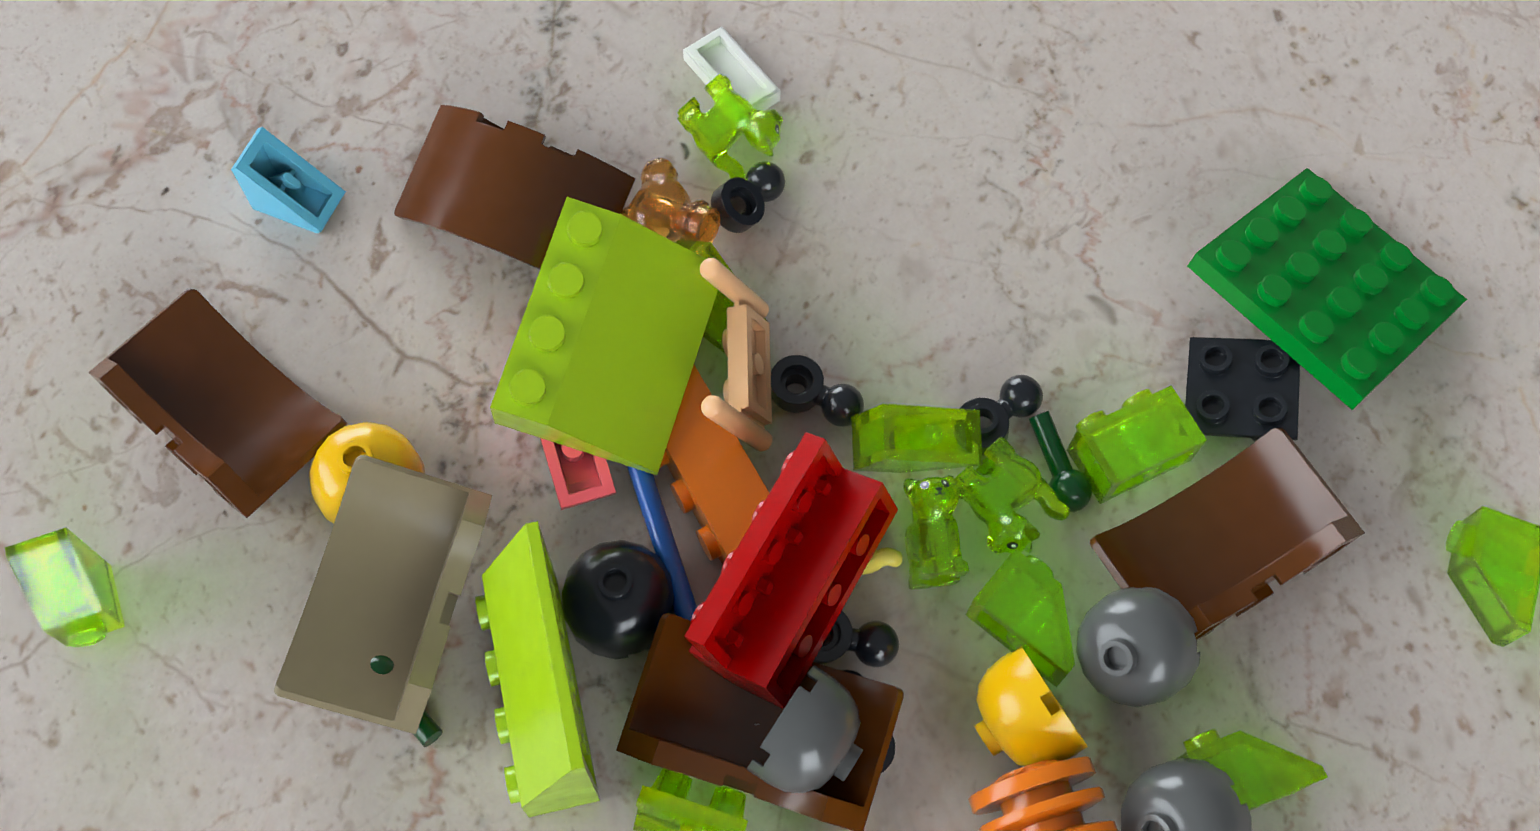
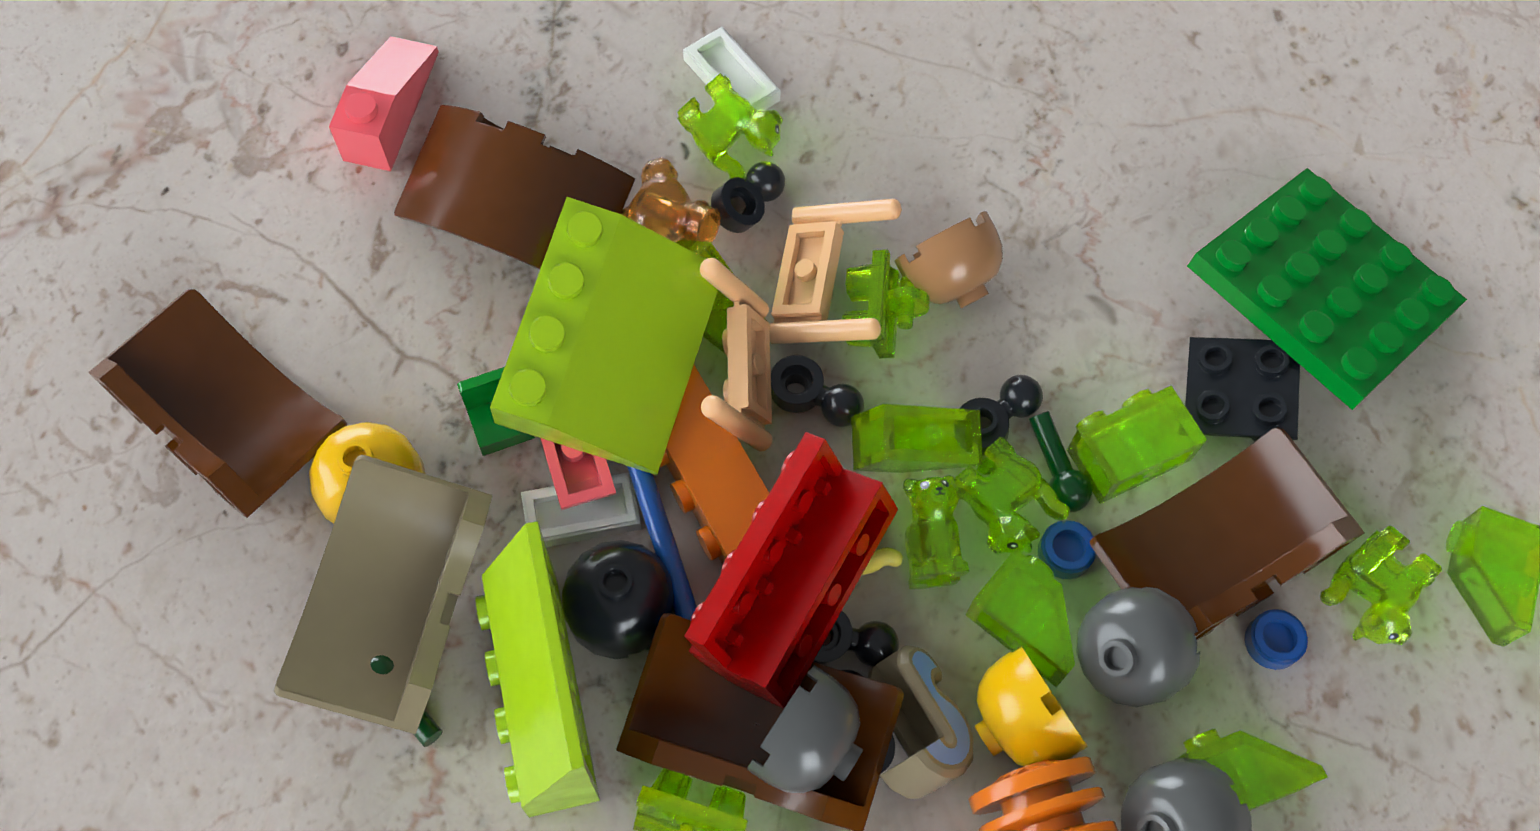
clear neon green slope [5,527,125,647] -> none
medium azure slope [231,127,346,233] -> none
none -> coral slope [329,37,439,171]
none -> green panel [457,367,535,456]
none -> white tile [521,472,641,547]
none -> light nougat plate [769,199,902,344]
none -> clear neon green hips [842,249,930,359]
none -> dark tan animal [868,645,973,799]
none -> medium nougat cylinder [894,211,1003,308]
none -> blue tile [1037,520,1096,579]
none -> blue tile [1244,609,1308,670]
none -> clear neon green animal [1320,526,1442,646]

